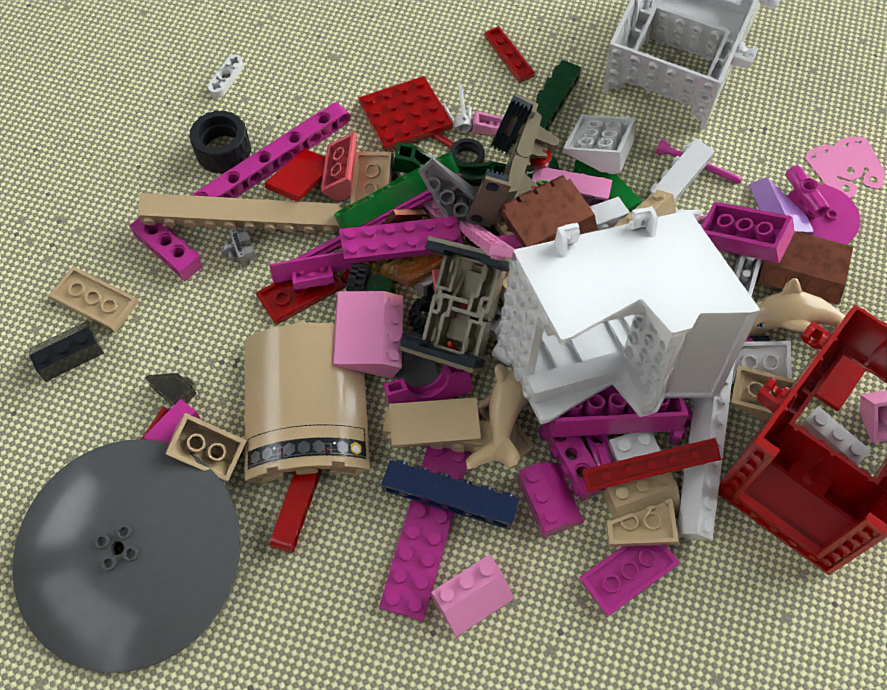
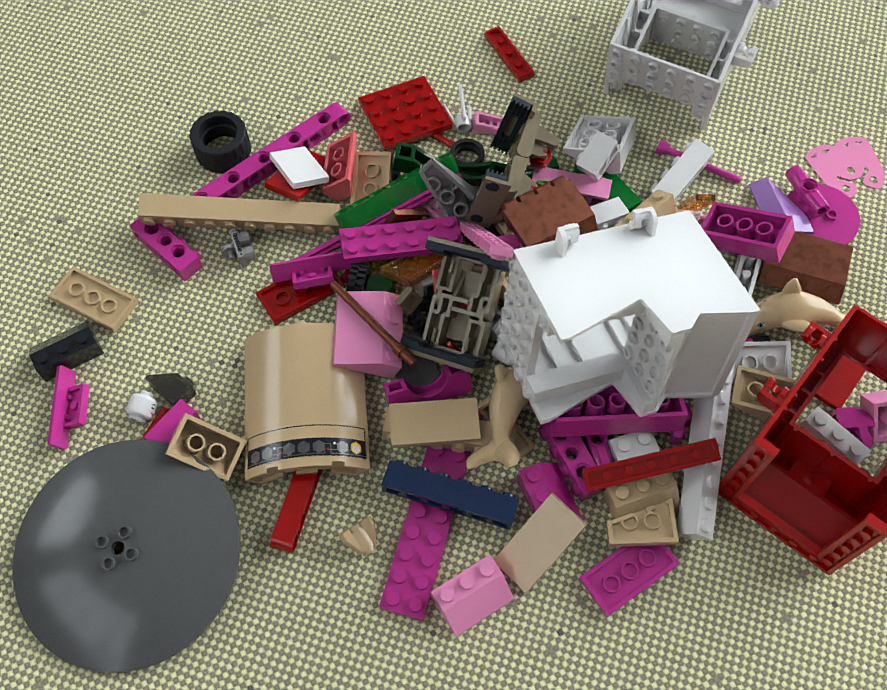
white beam [208,55,244,98] -> none
dark green brick [535,59,581,131] -> none
none -> dark pink bracket [47,365,90,450]
none -> white head [126,390,158,423]
none -> white tile [270,146,329,189]
none -> copper bar [330,281,417,367]
none -> tan brick [338,516,378,557]
none -> dark tan plate [395,286,423,315]
none -> tan tile [494,493,587,593]
none -> white brick [576,131,620,181]
none -> clear orange hinge [680,194,716,211]
none -> dark pink brick [830,407,876,449]

